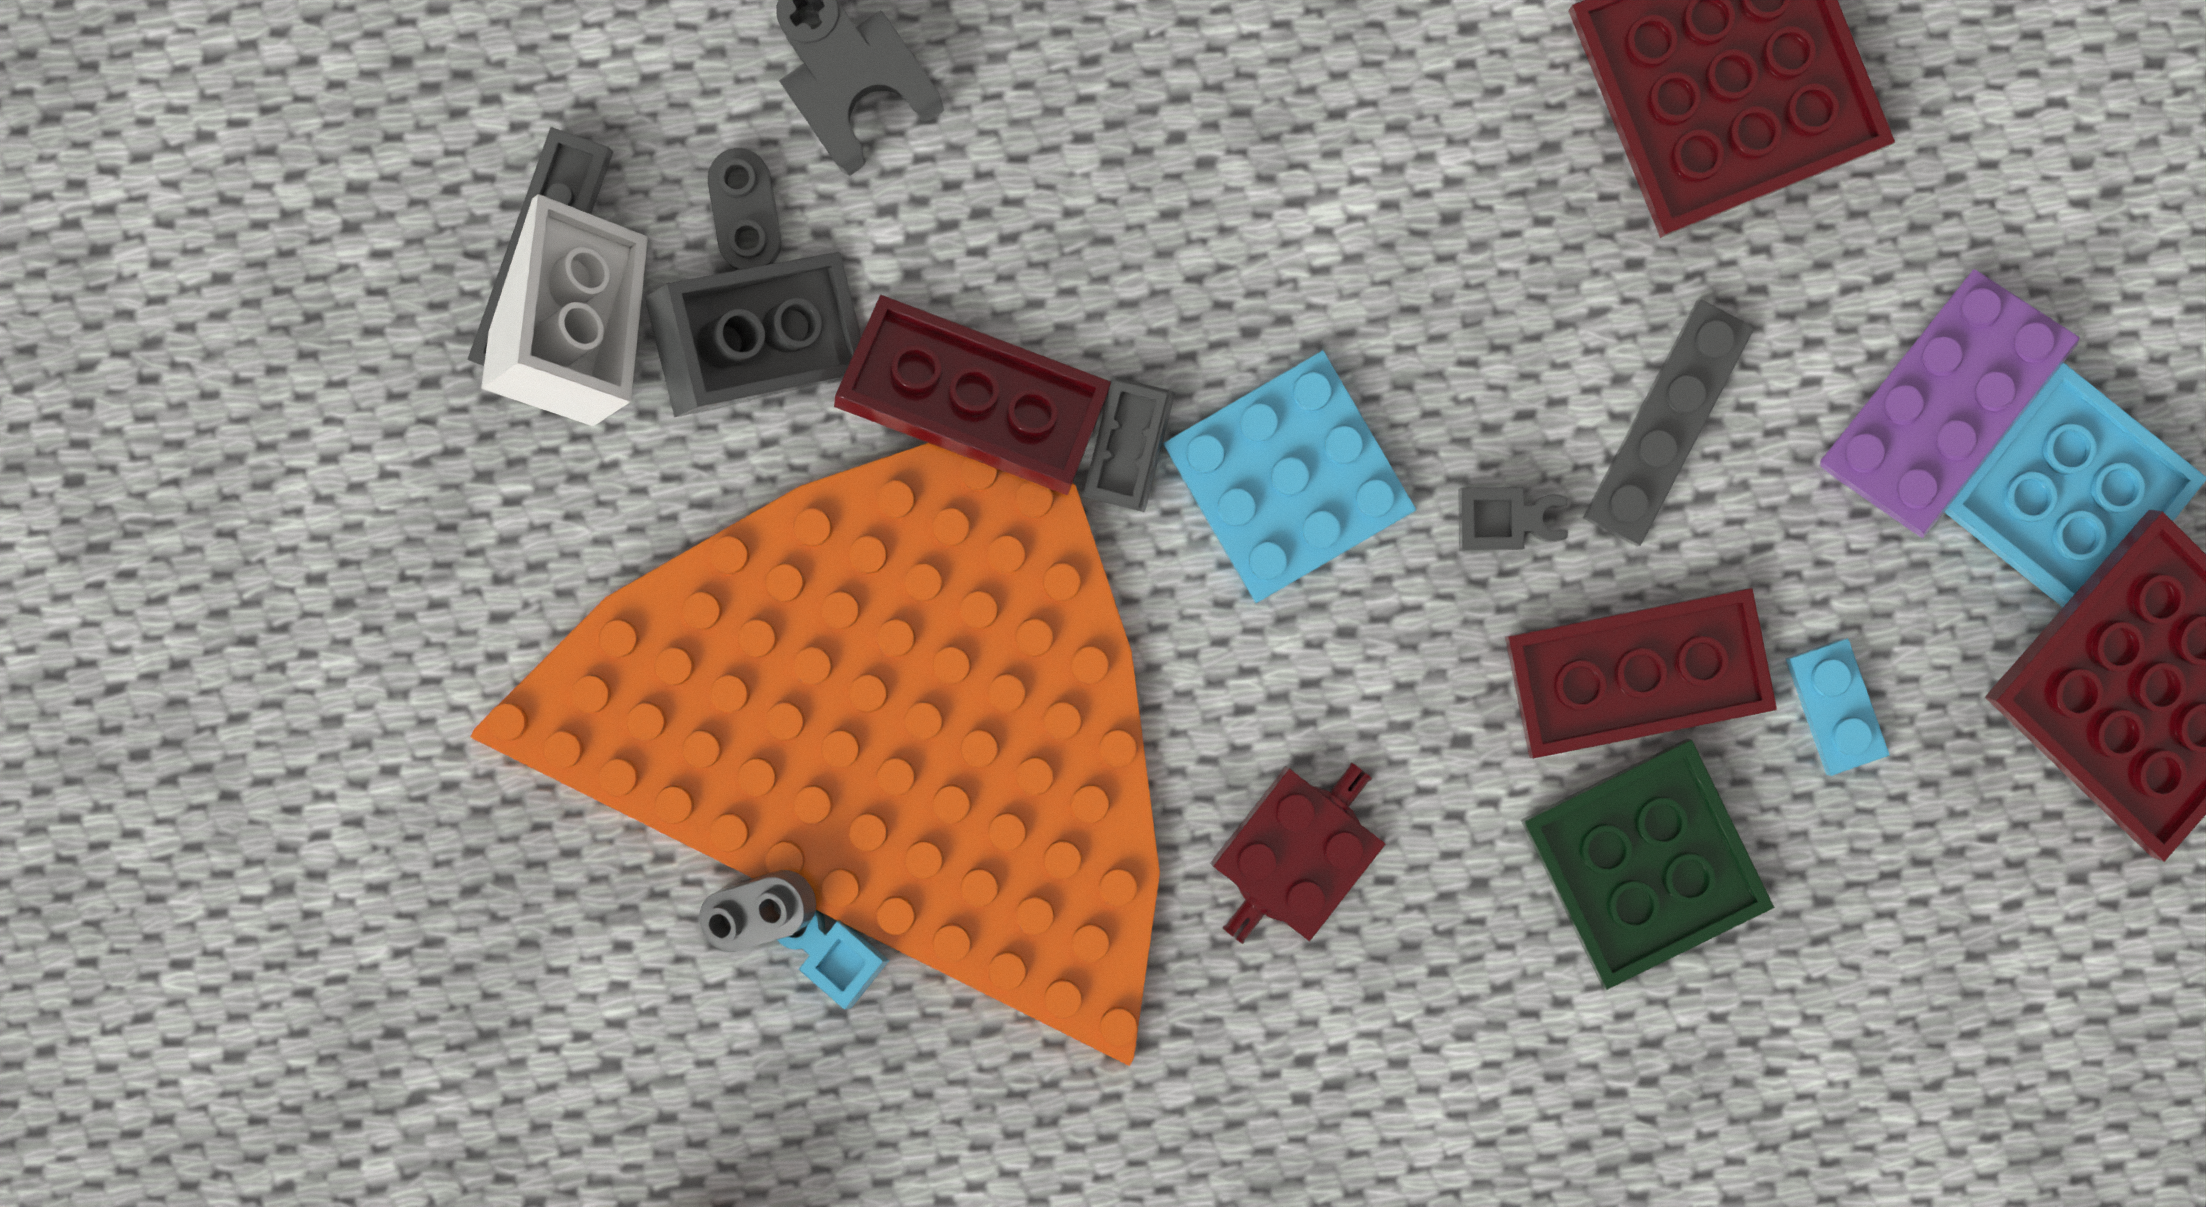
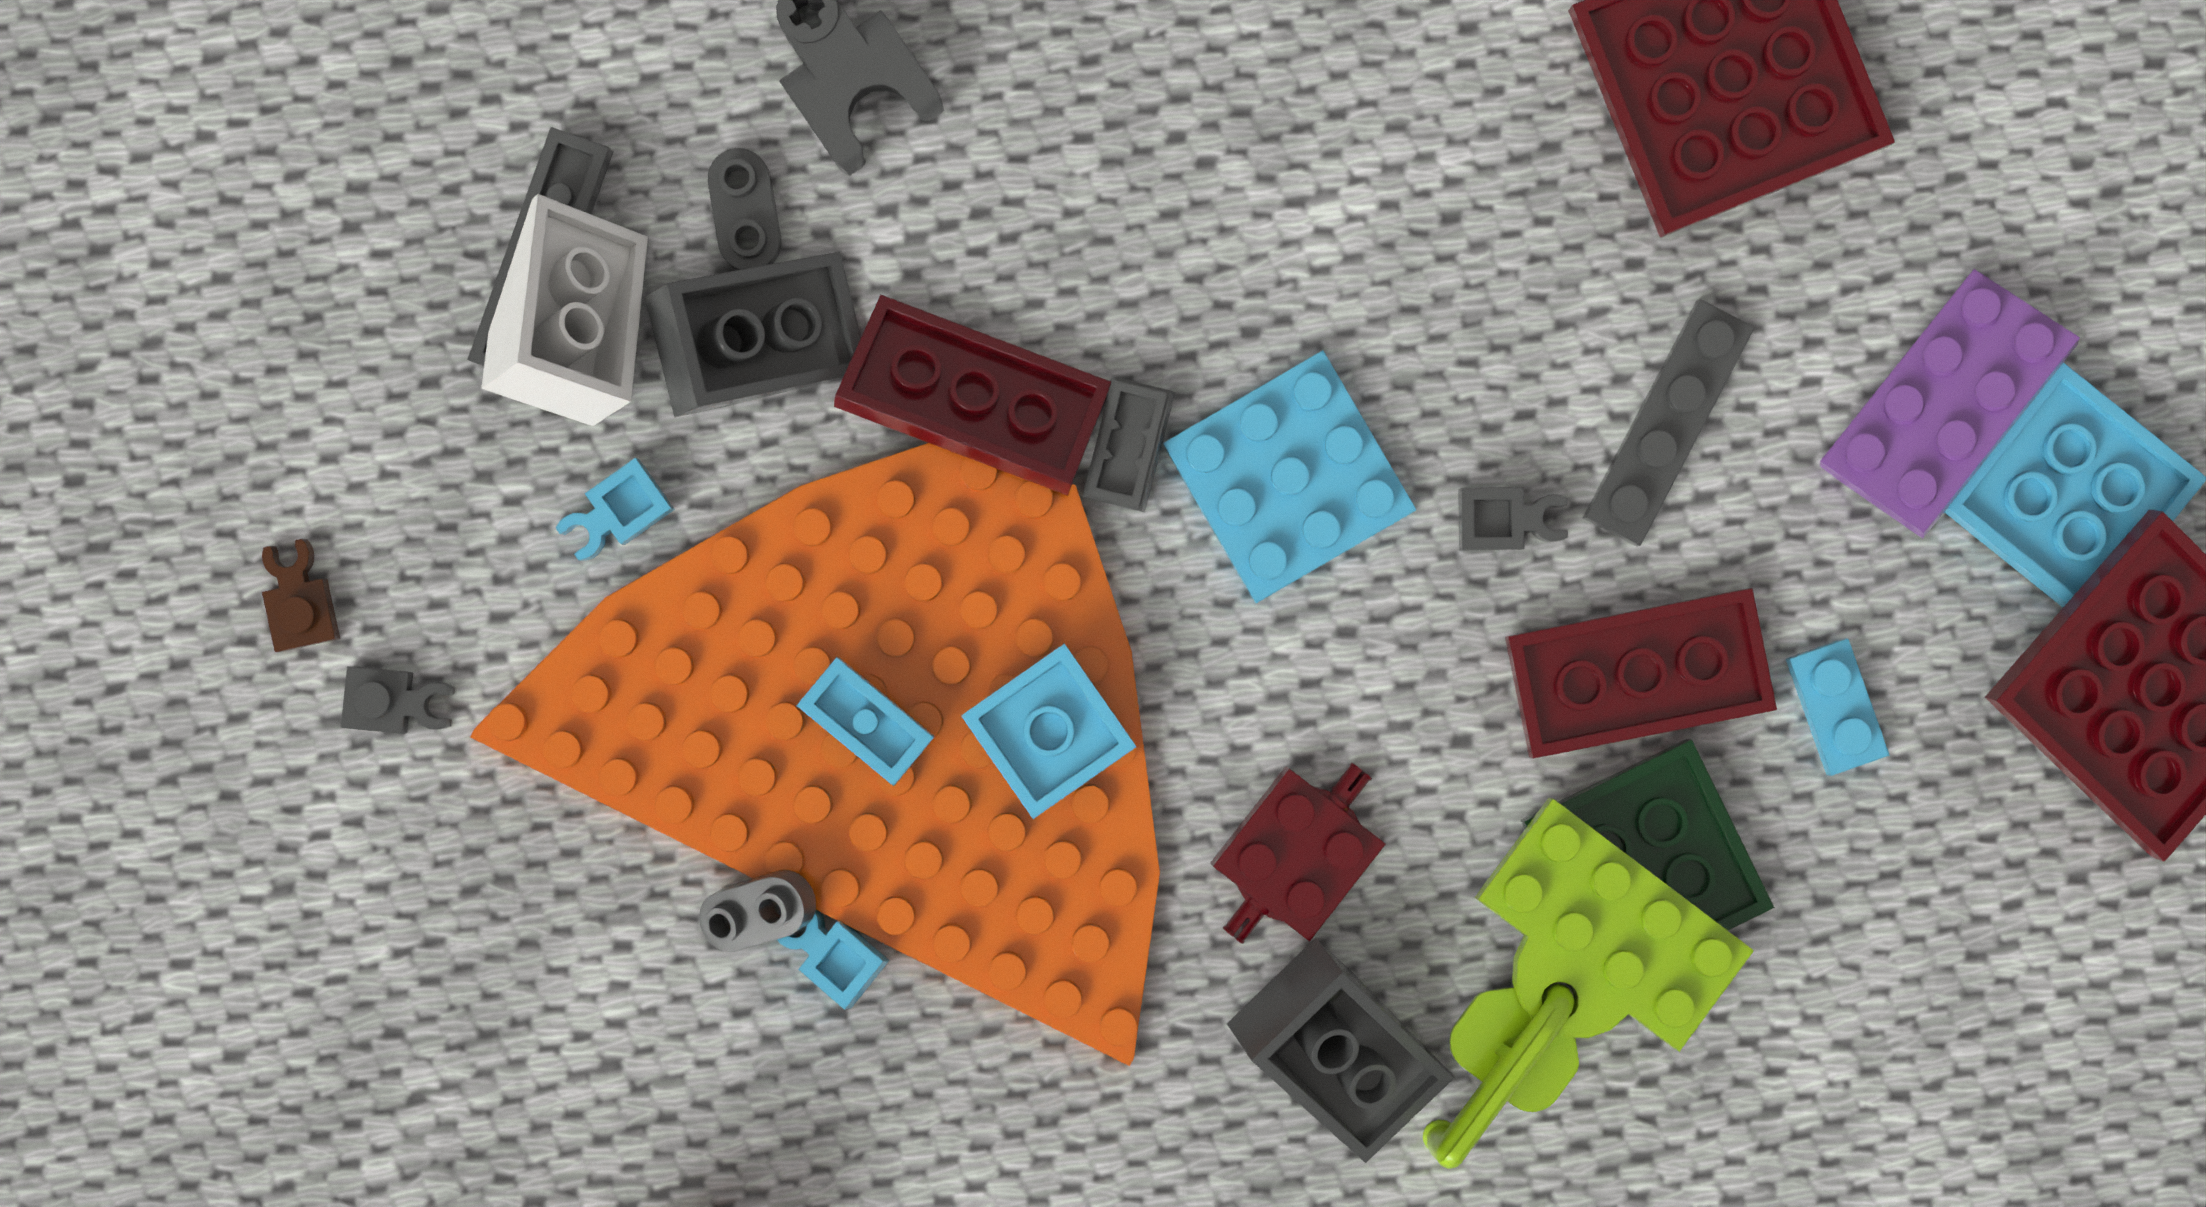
none -> reddish brown plate [262,539,340,652]
none -> dark grey plate [341,666,455,734]
none -> medium azure plate [556,458,675,561]
none -> medium azure plate [796,657,935,786]
none -> medium azure plate [961,643,1137,819]
none -> dark grey slope [1227,938,1454,1163]
none -> lime plate [1423,798,1754,1169]

